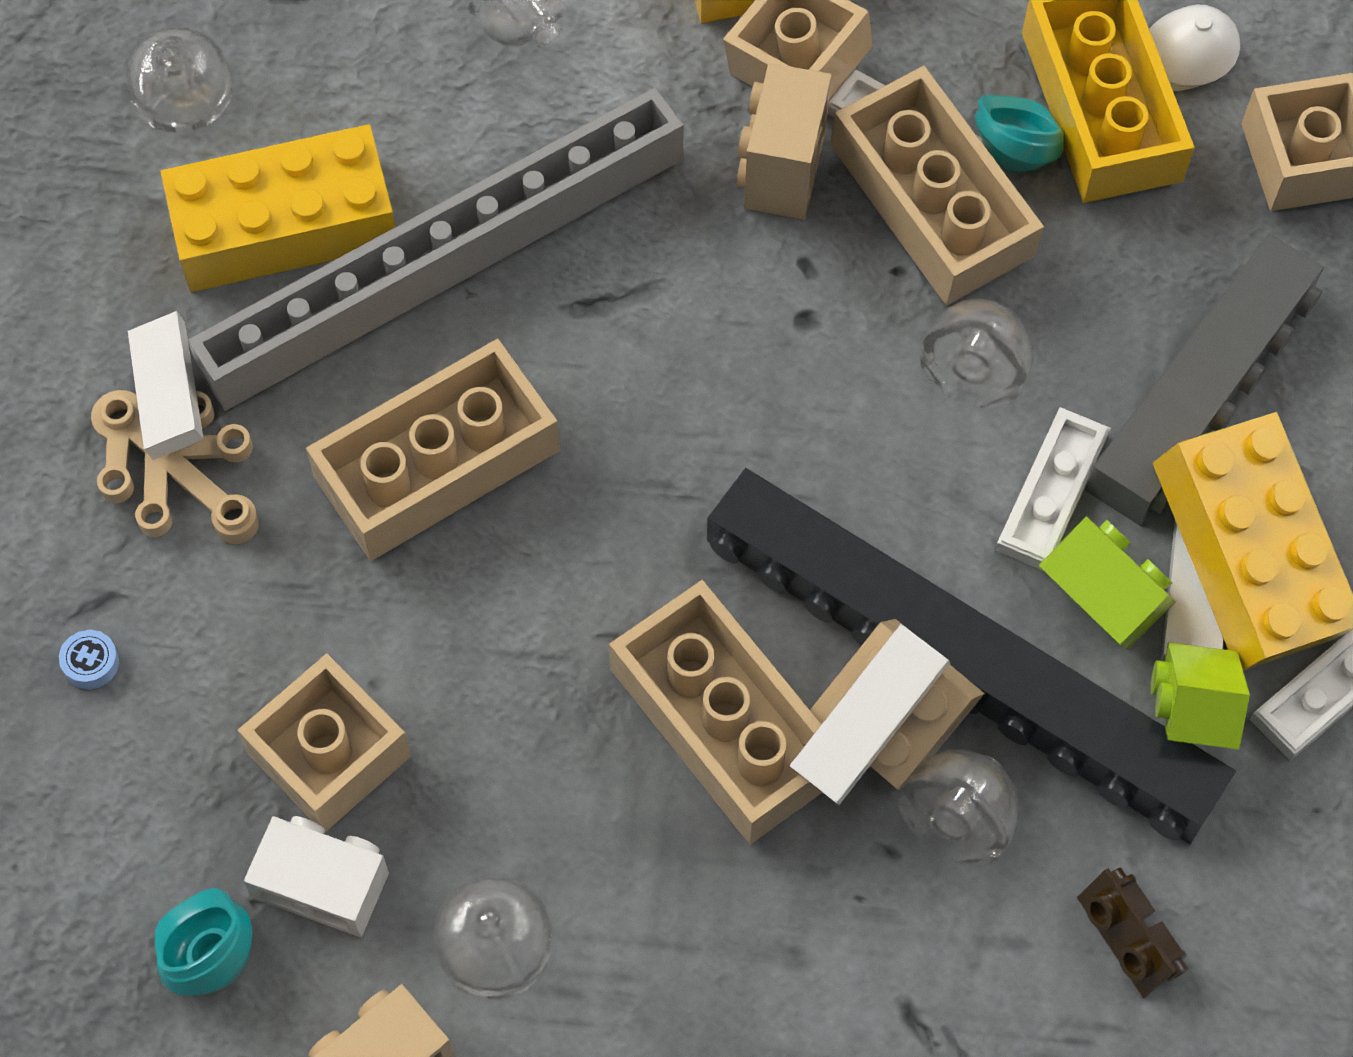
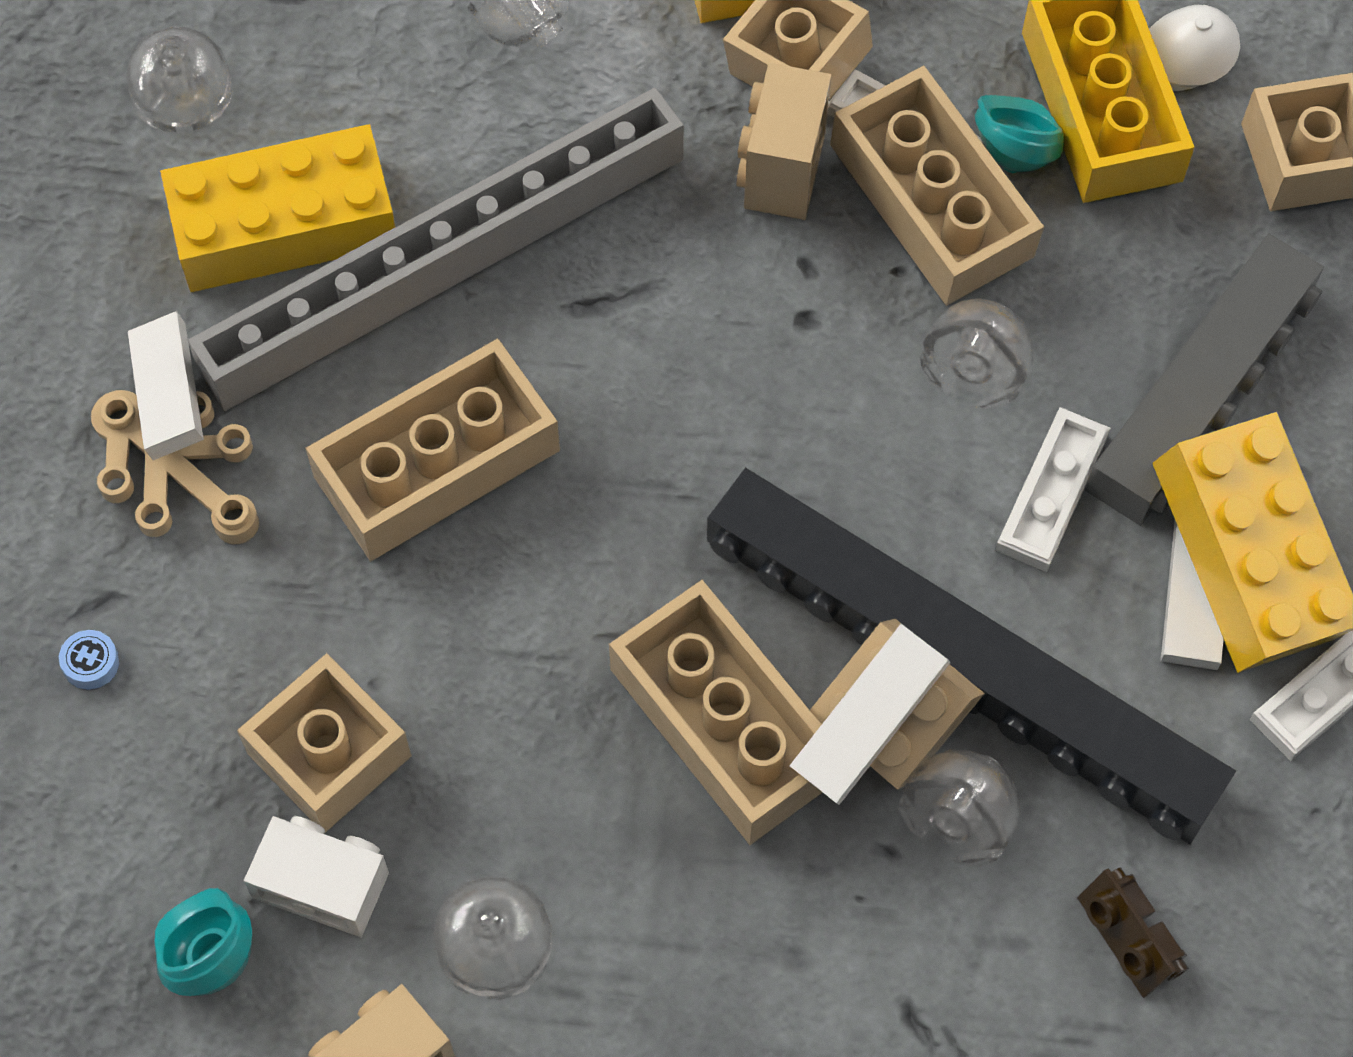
lime brick [1038,516,1176,650] -> none
lime brick [1151,642,1250,750] -> none

